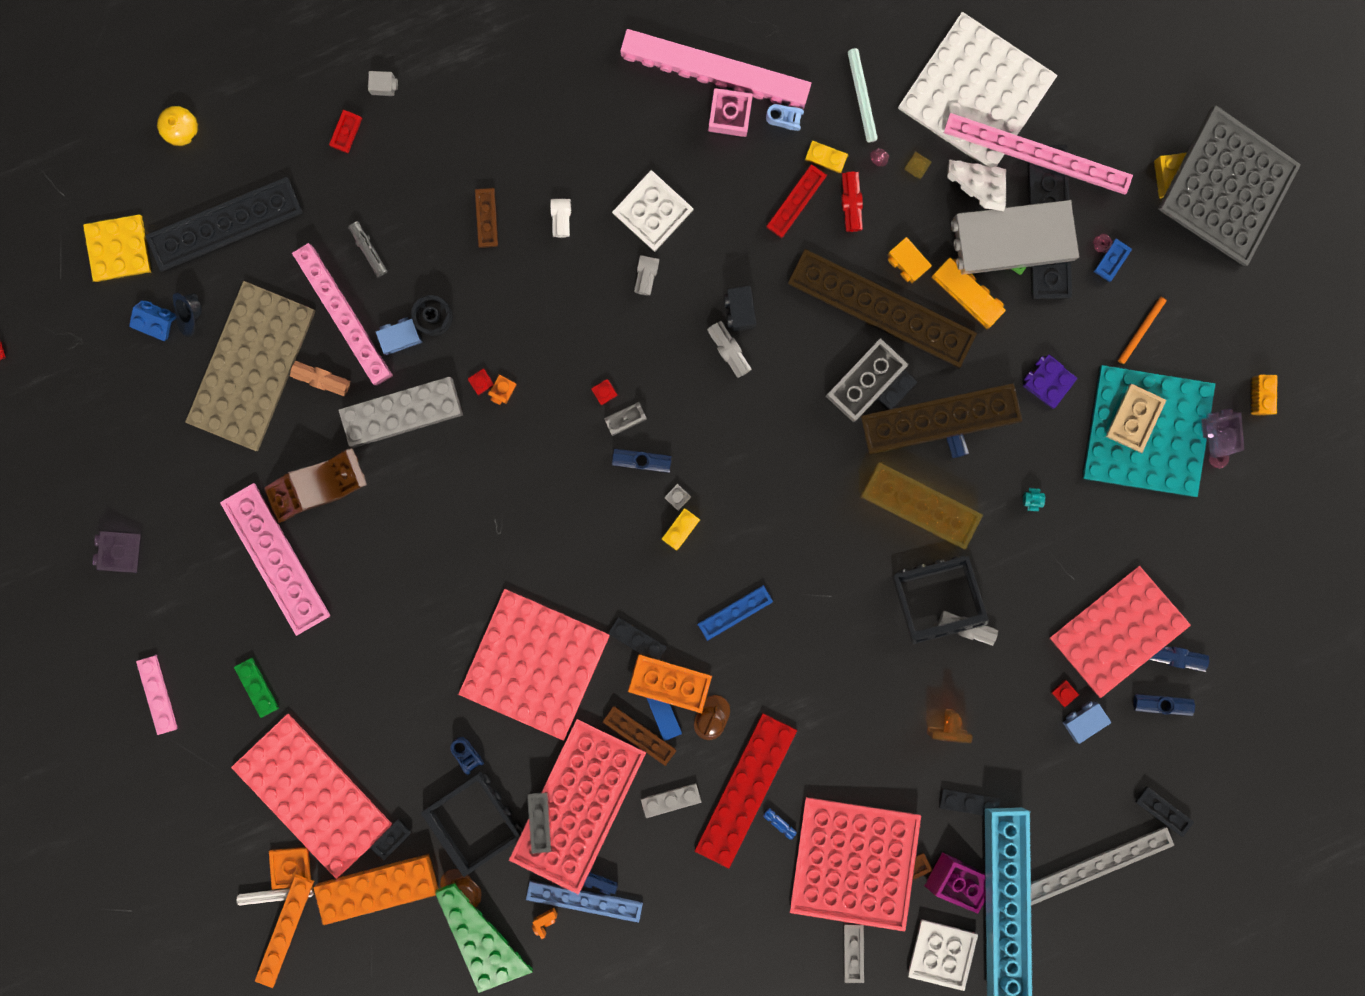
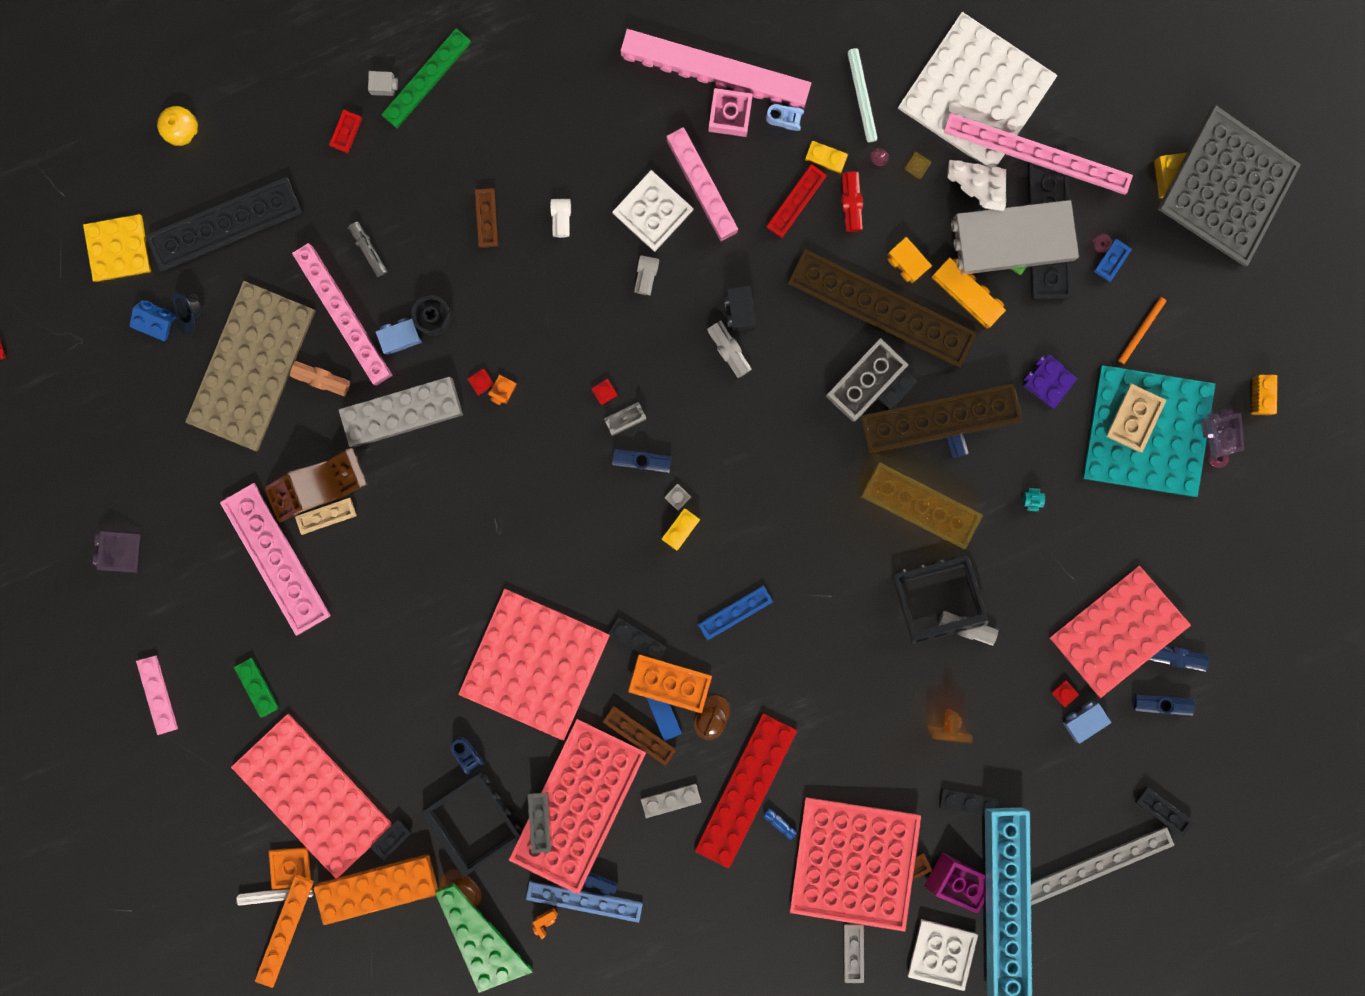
none -> tan plate [295,498,357,535]
none -> green plate [382,28,471,128]
none -> bright pink brick [667,127,738,241]

